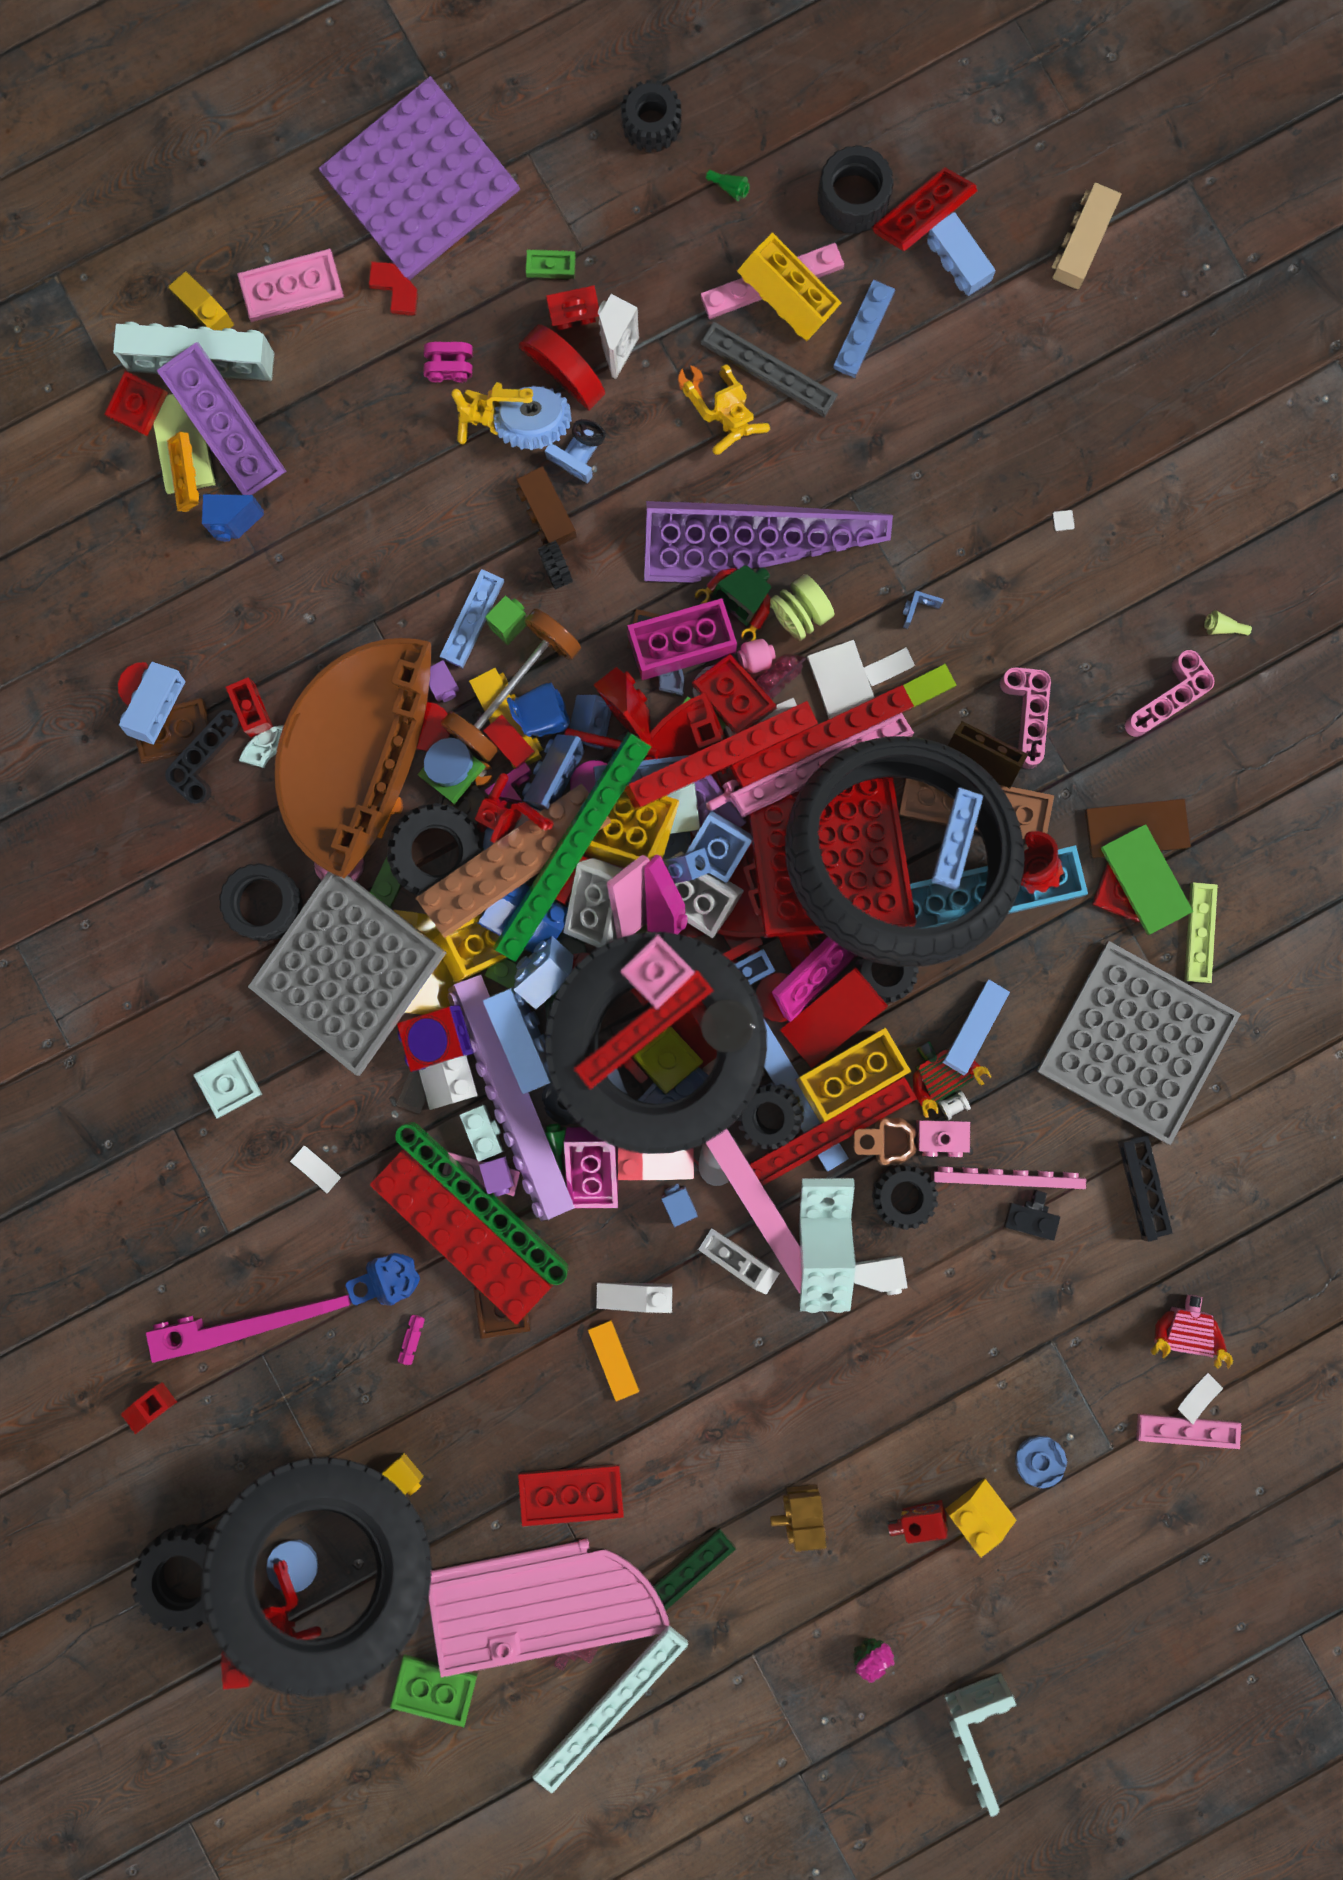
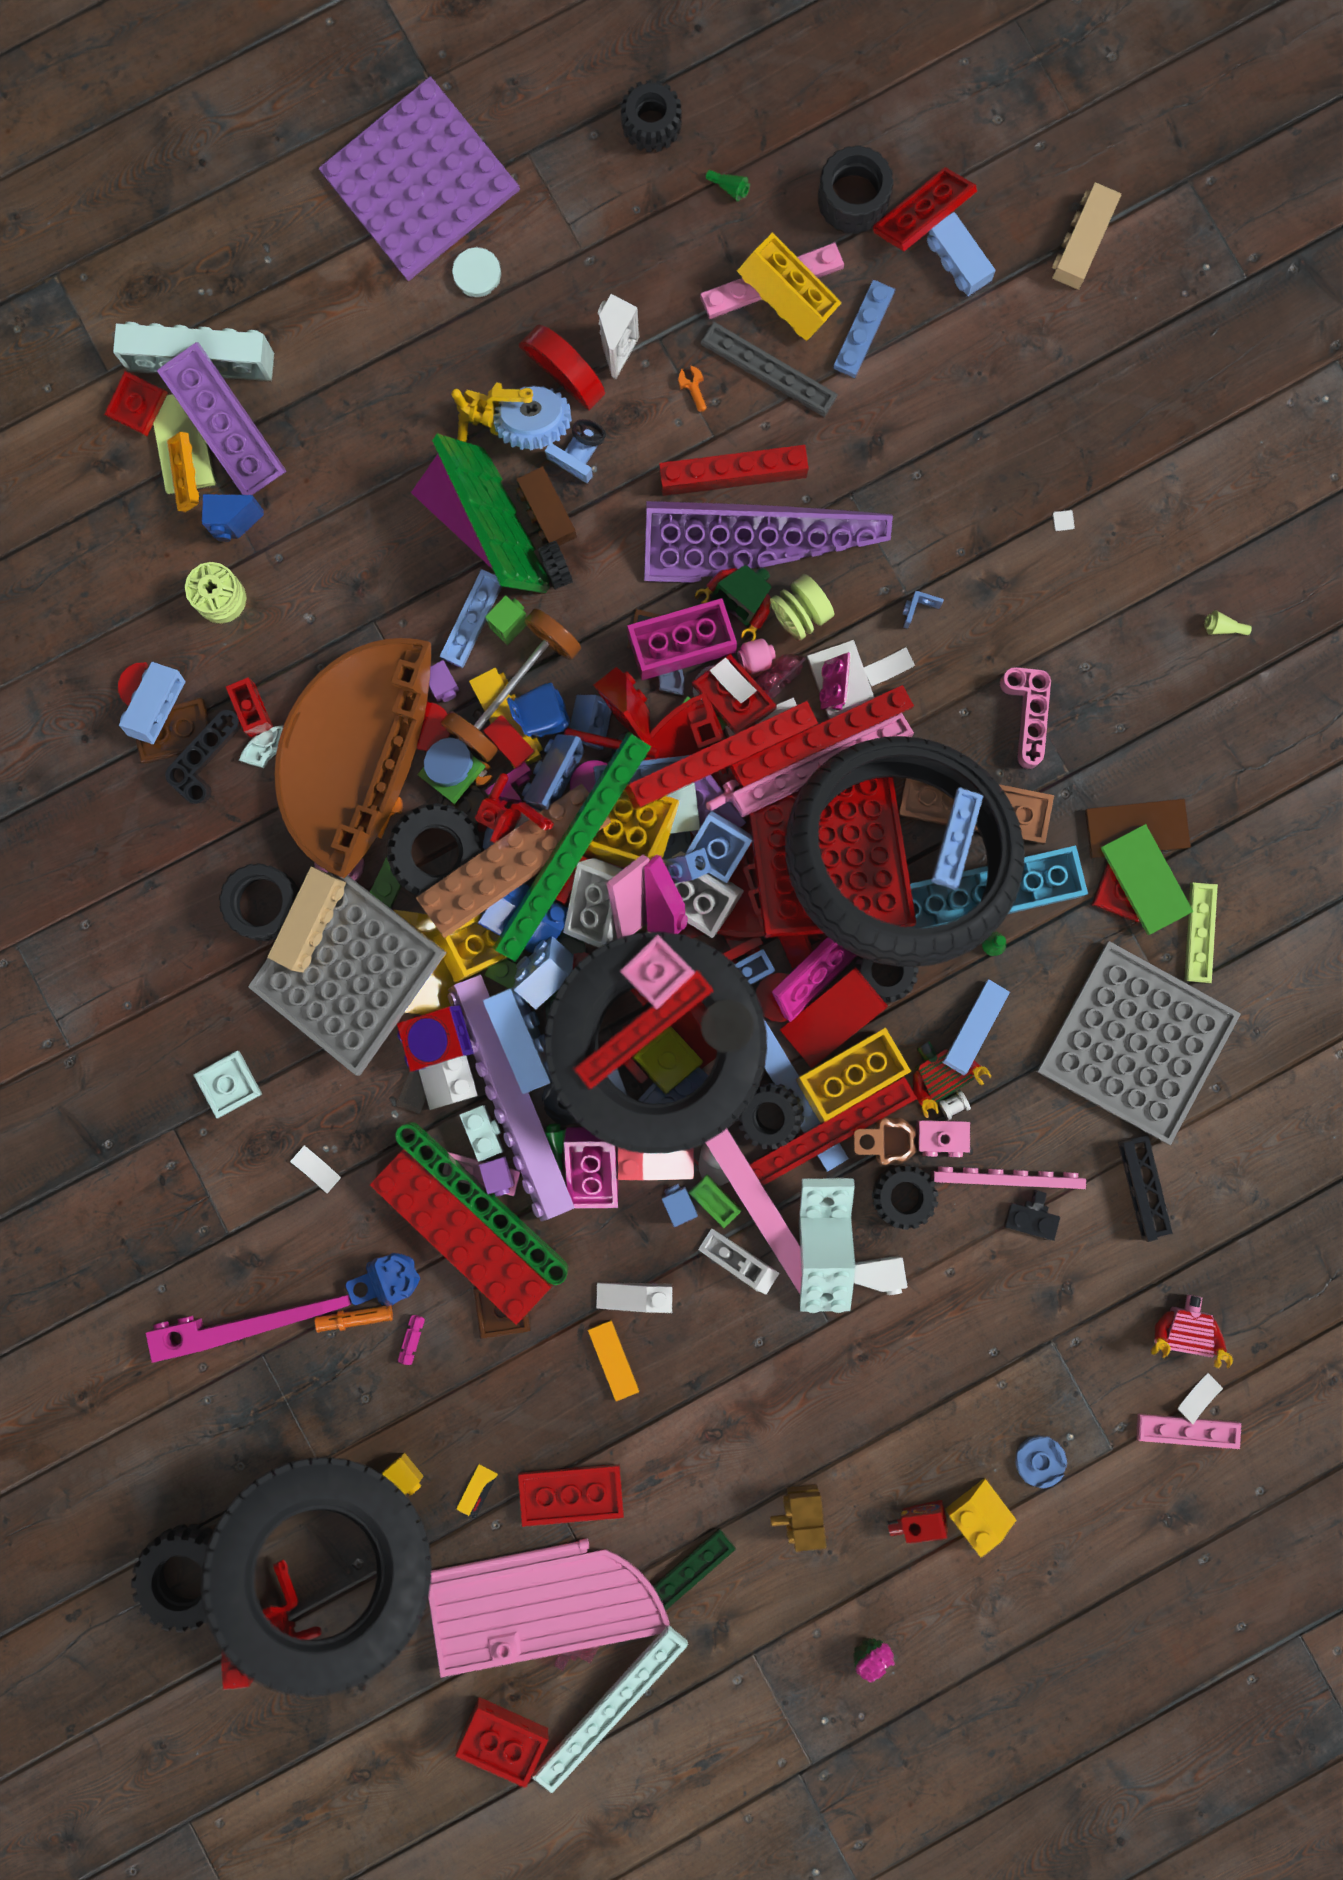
red slope [121,1382,177,1435] -> none
yellow slope [168,272,234,331] -> none
bright pink tile [237,249,344,322] -> none
light blue tile [266,1540,318,1592] -> none
red tile [369,262,418,316] -> none
bright green tile [390,1654,478,1727] -> none
dark pink brick [424,342,473,382] -> none
bright green plate [526,250,576,279] -> none
red brick [545,285,599,330] -> none
yellow piece [682,364,770,455] -> none
lime tile [903,664,957,709] -> none
light aqua bracket [944,1673,1016,1817] -> none
dark brown brick [948,721,1028,789] -> none
red hat [1021,831,1064,894] -> none
bright pink beam [1125,650,1214,737] -> none
none -> yellowish green wheel [185,562,247,624]
none -> tan brick [267,867,346,973]
none -> orange pin [315,1305,393,1333]
none -> green piece [411,433,550,593]
none -> light aqua tile [452,247,501,297]
none -> red piece [455,1697,548,1788]
none -> yellow sticker [456,1464,498,1519]
none -> red brick [659,445,809,496]
none -> bright green tile [689,1174,742,1228]
none -> white sticker [710,658,757,703]
none -> dark pink hinge [819,652,850,710]
none -> green cone [982,932,1006,956]

